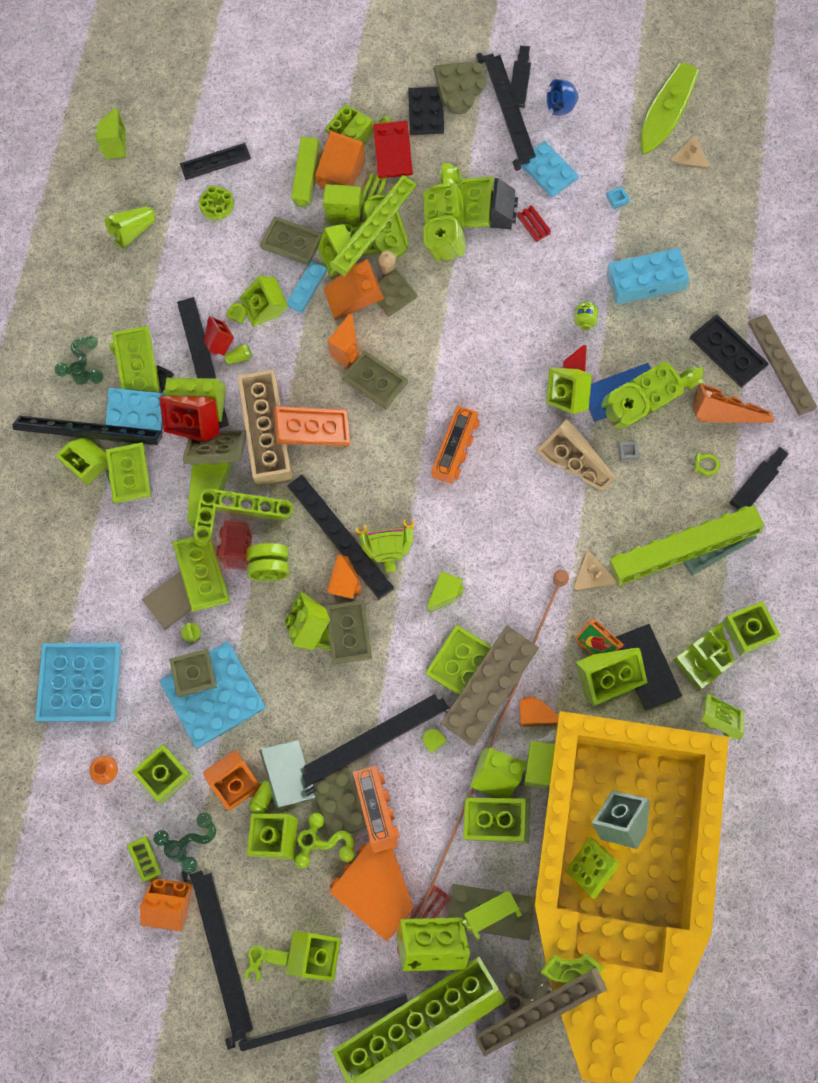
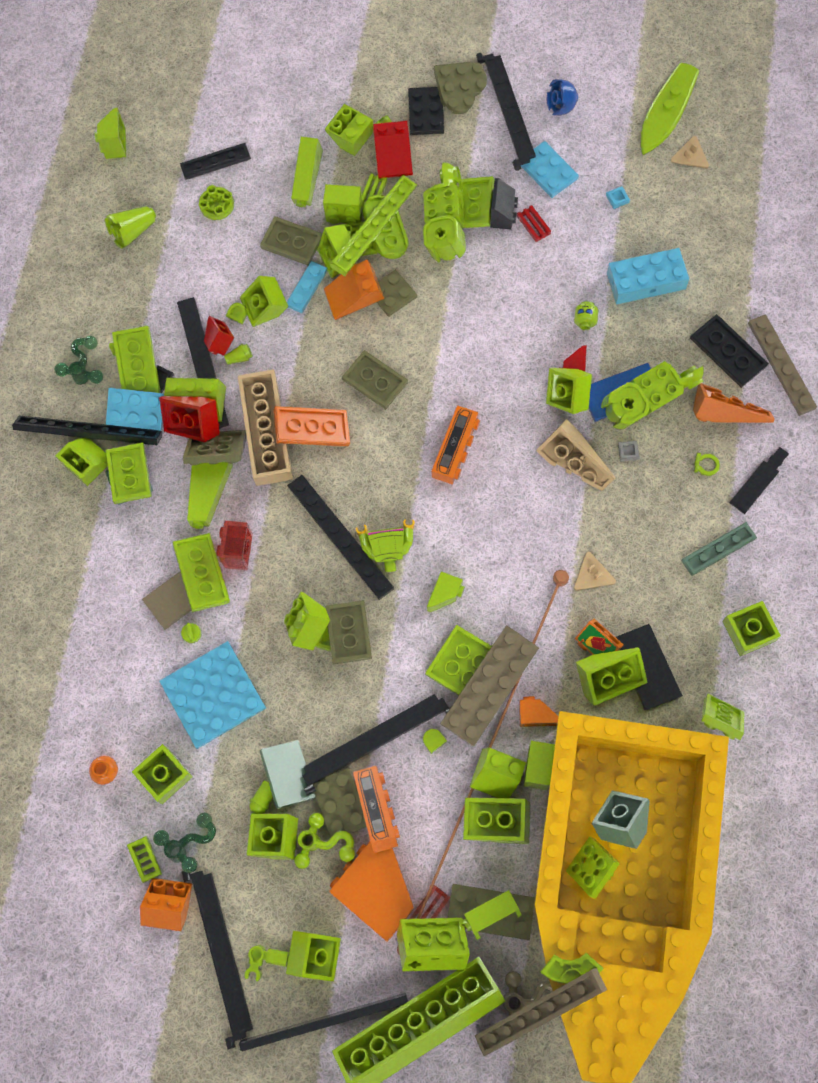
medium azure plate [35,643,121,722] -> none
olive plate [169,649,217,698] -> none
lime beam [193,489,293,547] -> none
orange slope [202,749,260,811] -> none
lime wheel [246,543,290,581] -> none
orange slope [315,131,365,189] -> none
orange slope [327,313,359,368] -> none
orange slope [327,554,362,599] -> none
tan piece [378,251,396,275] -> none
black piece [511,45,531,108] -> none
lime brick [610,505,765,586] -> none
lime slope [673,622,735,691] -> none

